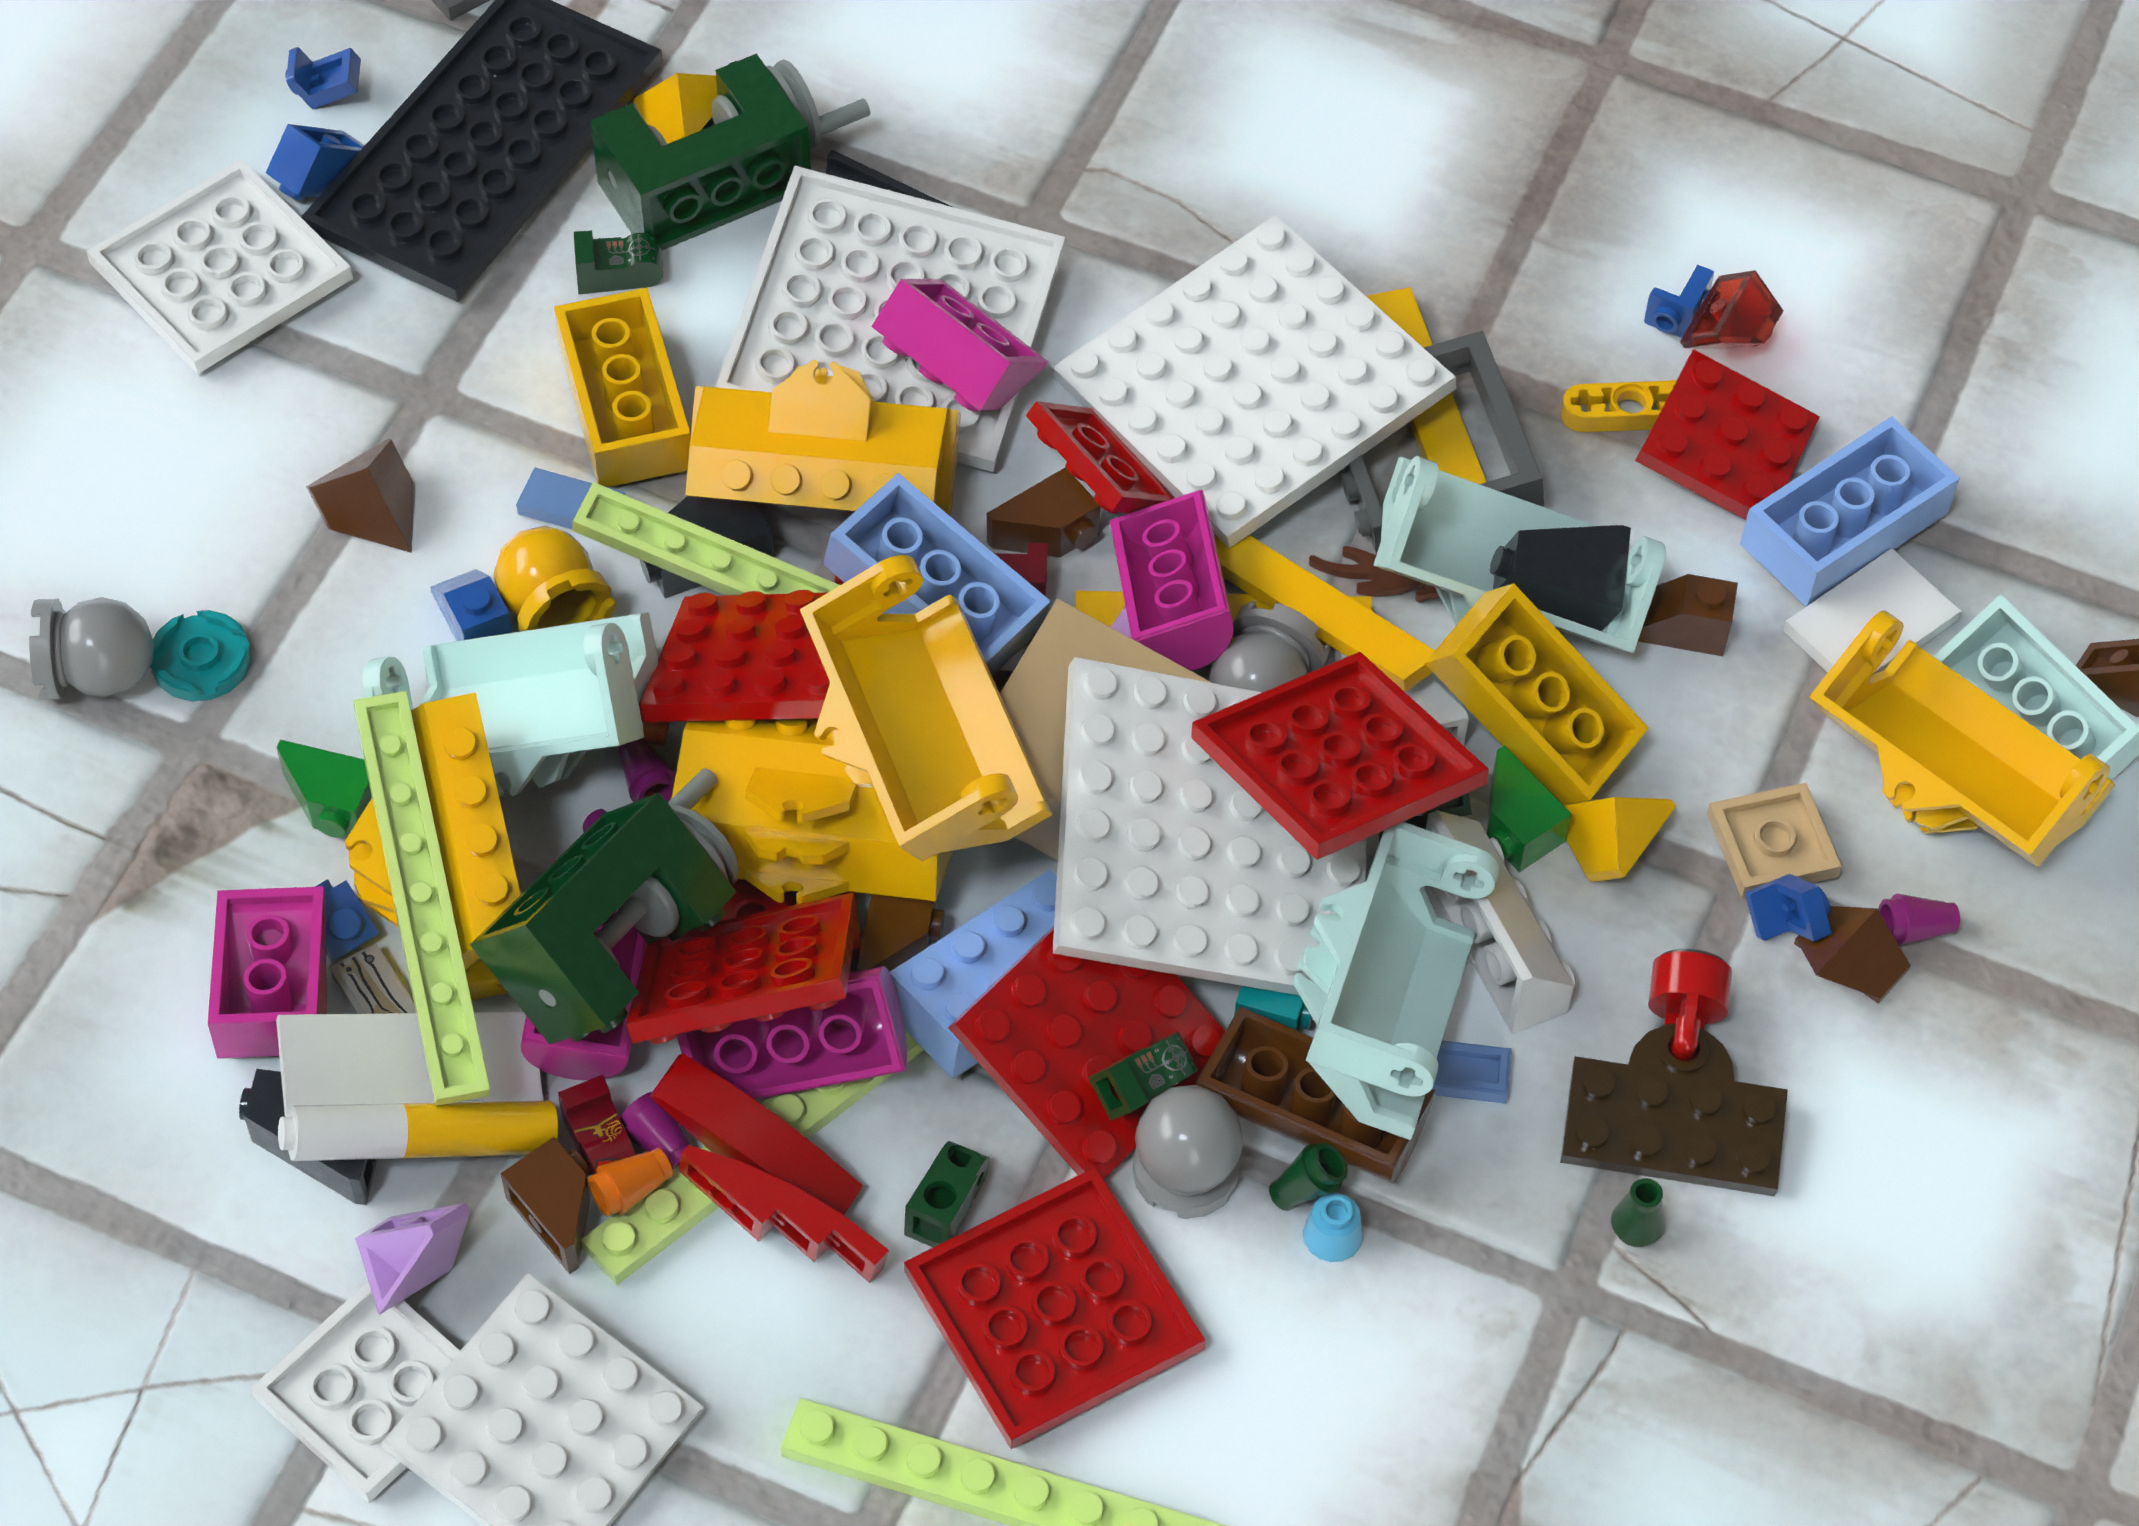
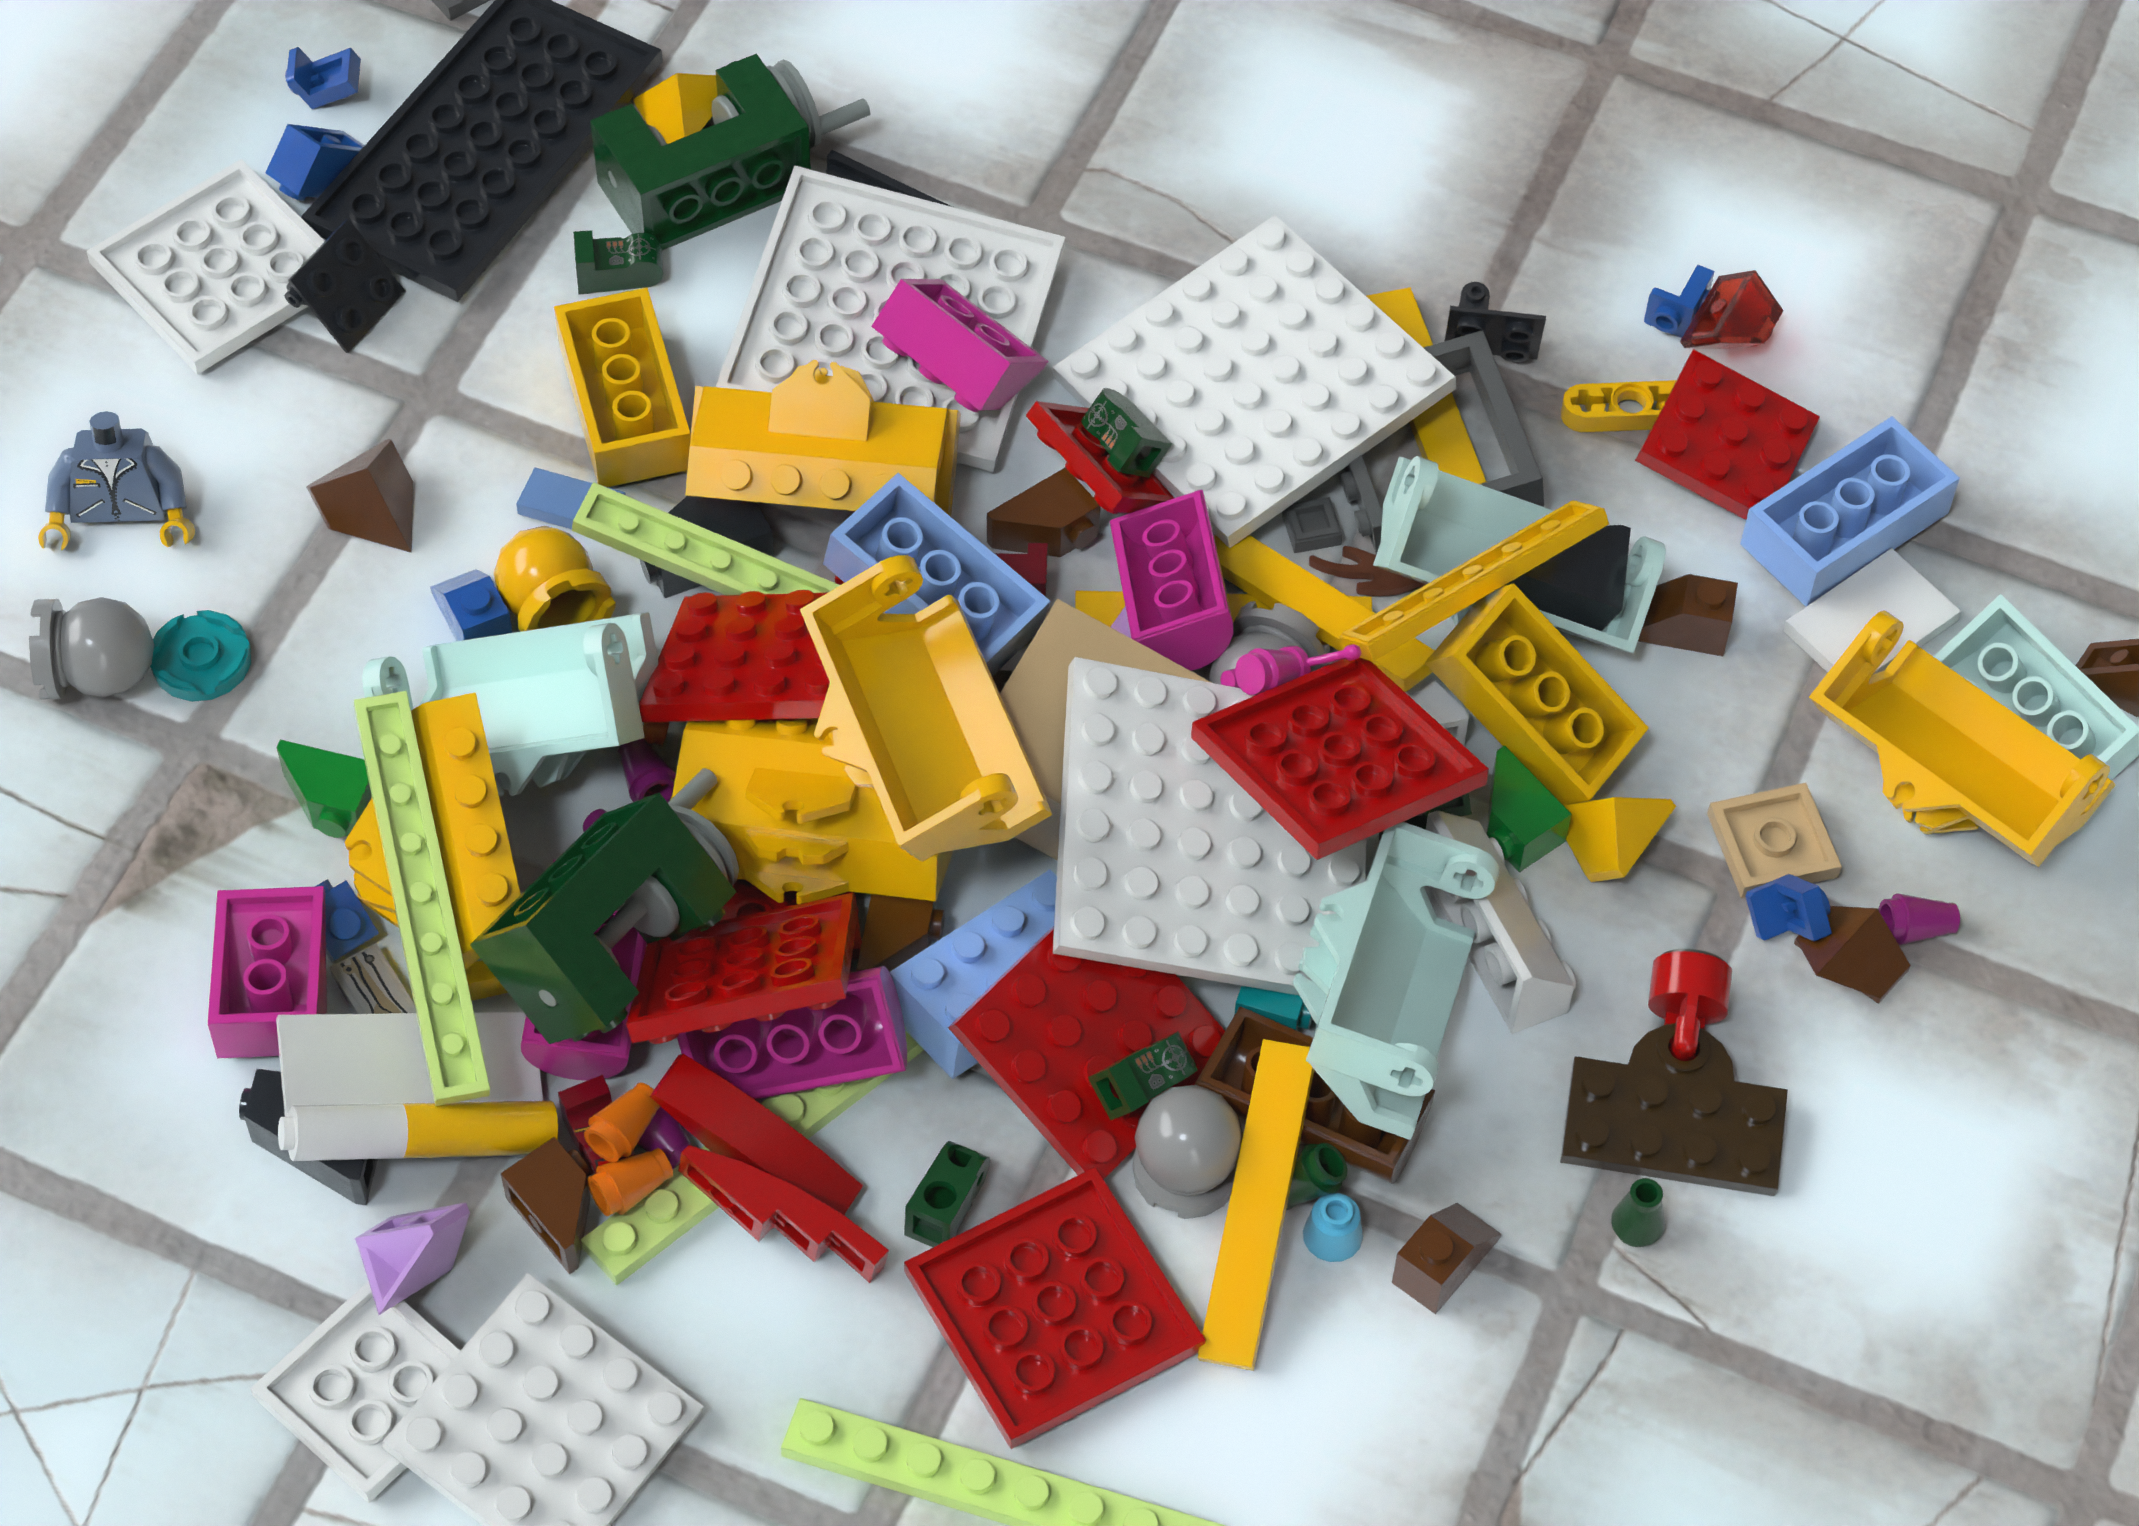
medium blue tile [1432,1040,1512,1104] -> none
none -> sand blue torso [38,411,195,551]
none -> black hinge [284,219,405,353]
none -> orange cone [584,1082,661,1162]
none -> dark green leg [1081,388,1172,478]
none -> yellow tile [1197,1039,1314,1371]
none -> dark pink piece [1220,644,1361,695]
none -> dark grey tile [1282,497,1343,553]
none -> yellow tile [1339,500,1609,661]
none -> reddish brown slope [1392,1203,1501,1315]
none -> black hinge [1444,282,1546,362]

